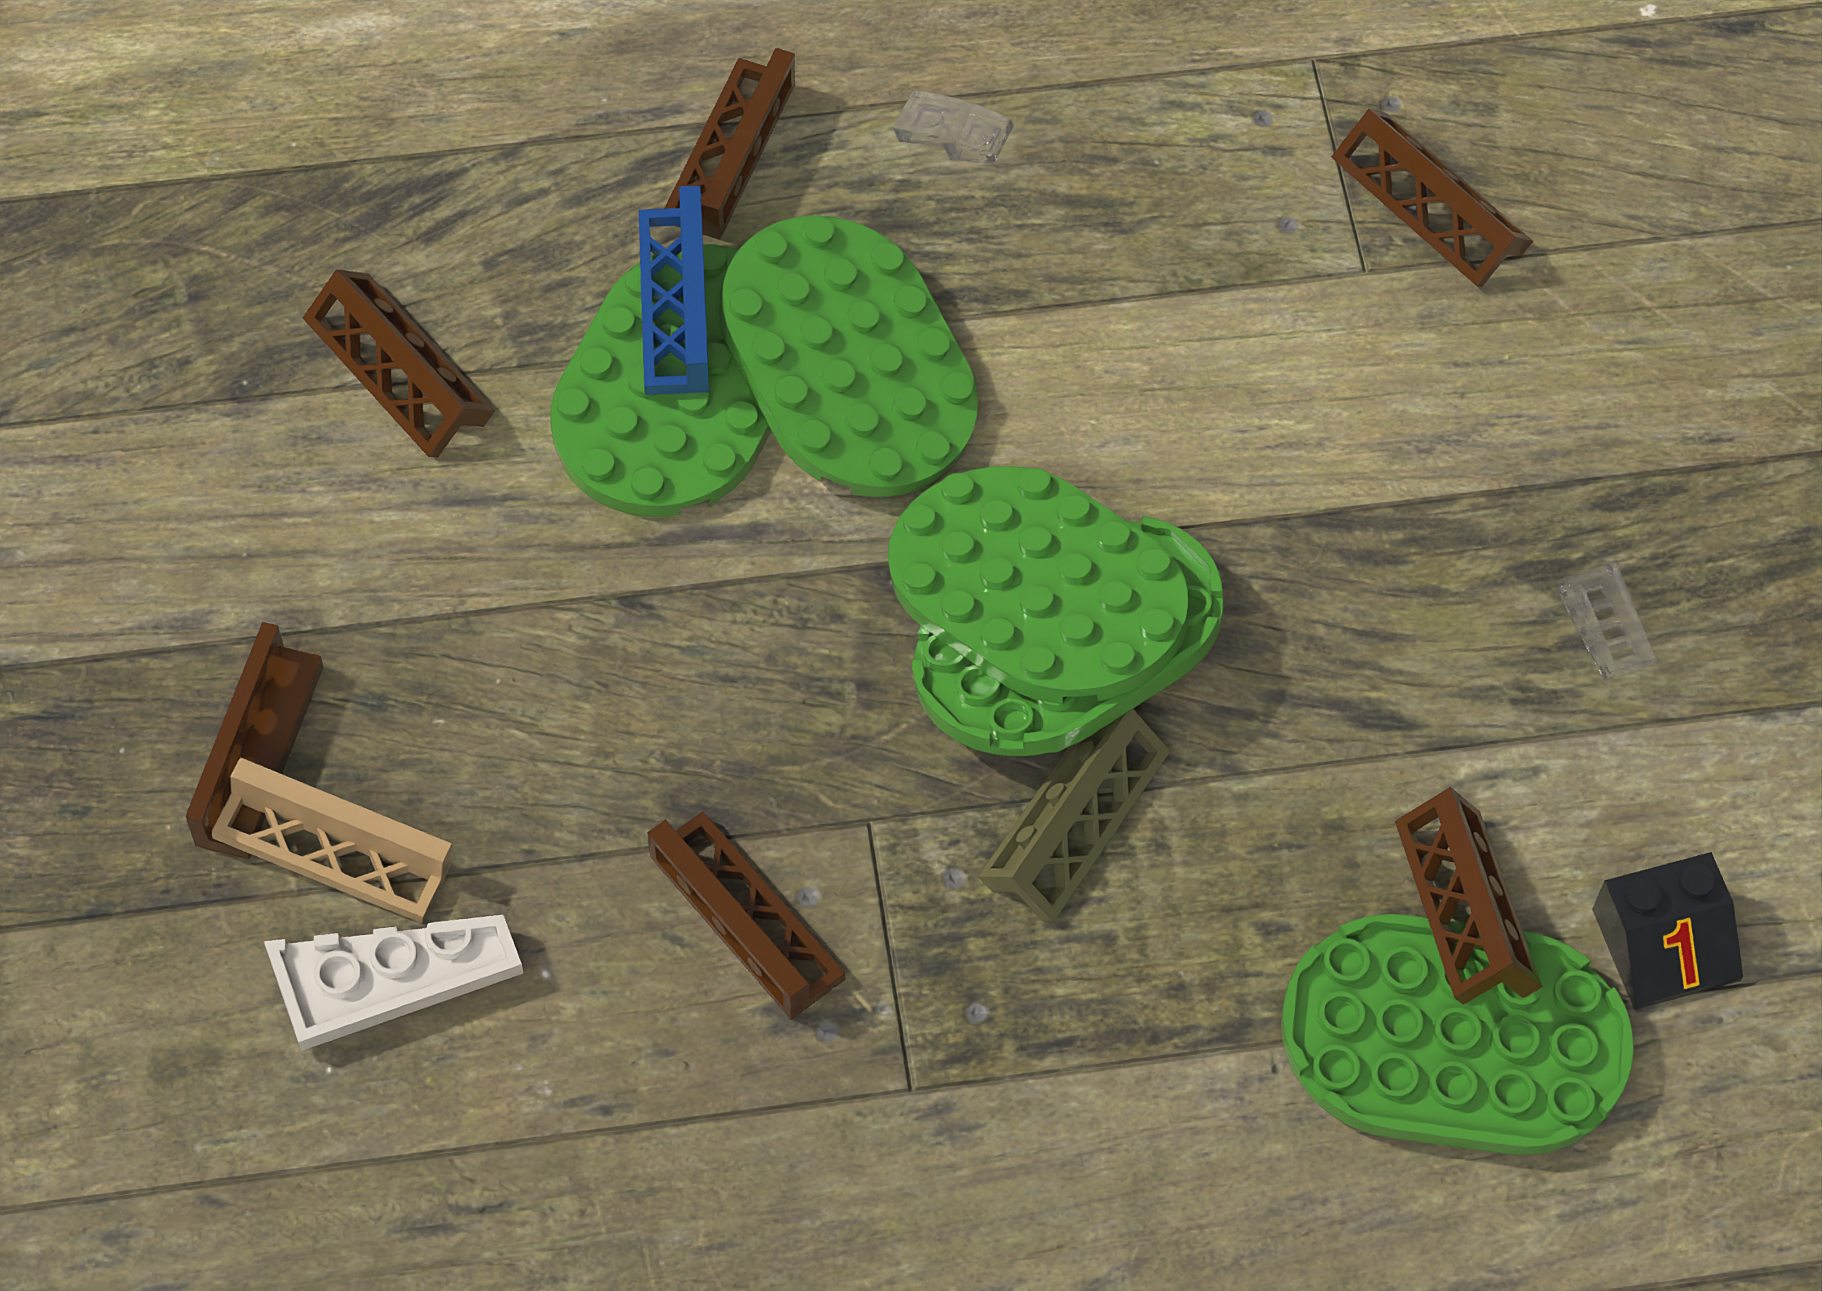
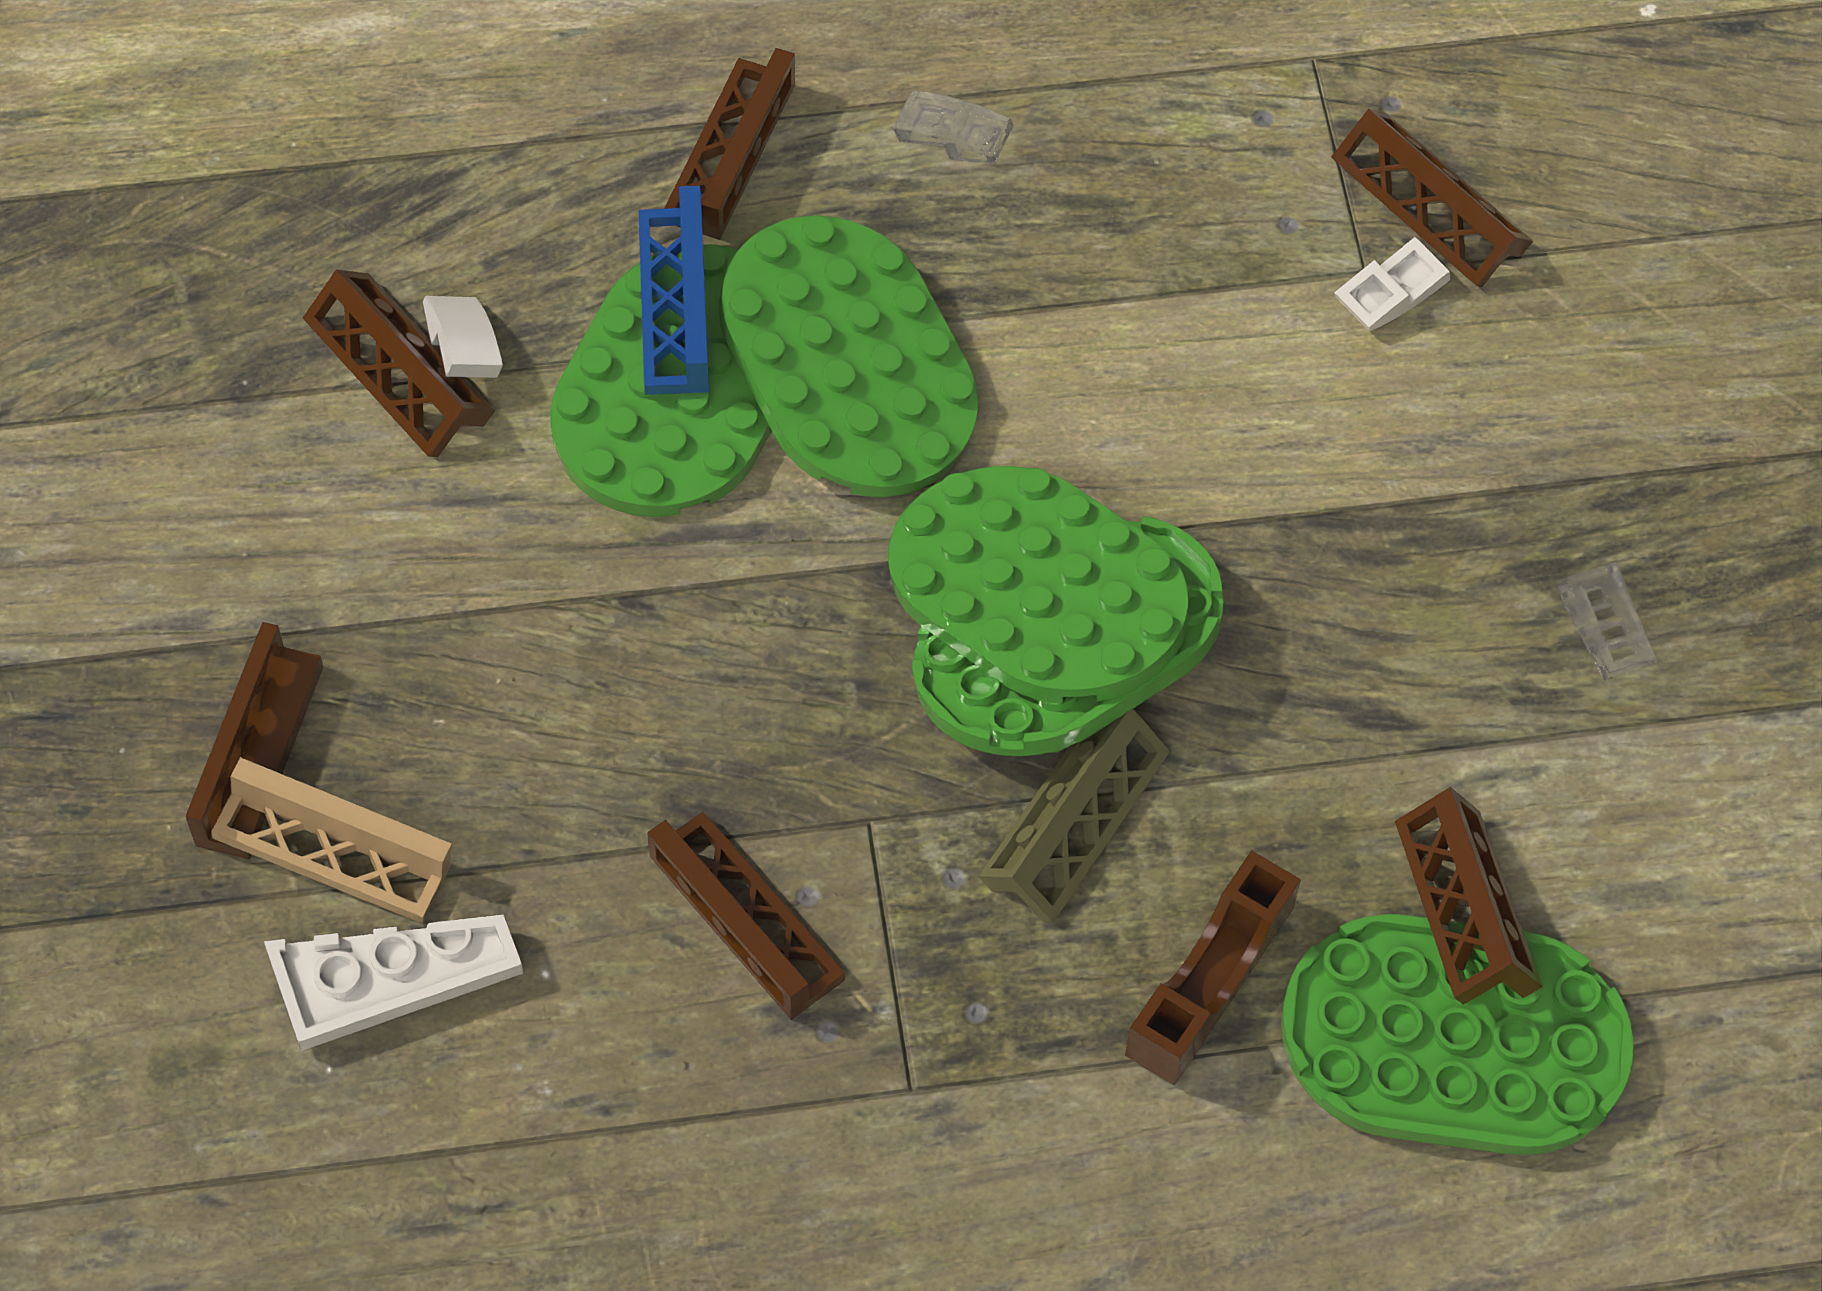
black slope [1592,852,1743,1010] -> none
none -> white slope [423,296,503,378]
none -> reddish brown arch [1125,850,1301,1086]
none -> white slope [1334,237,1450,332]

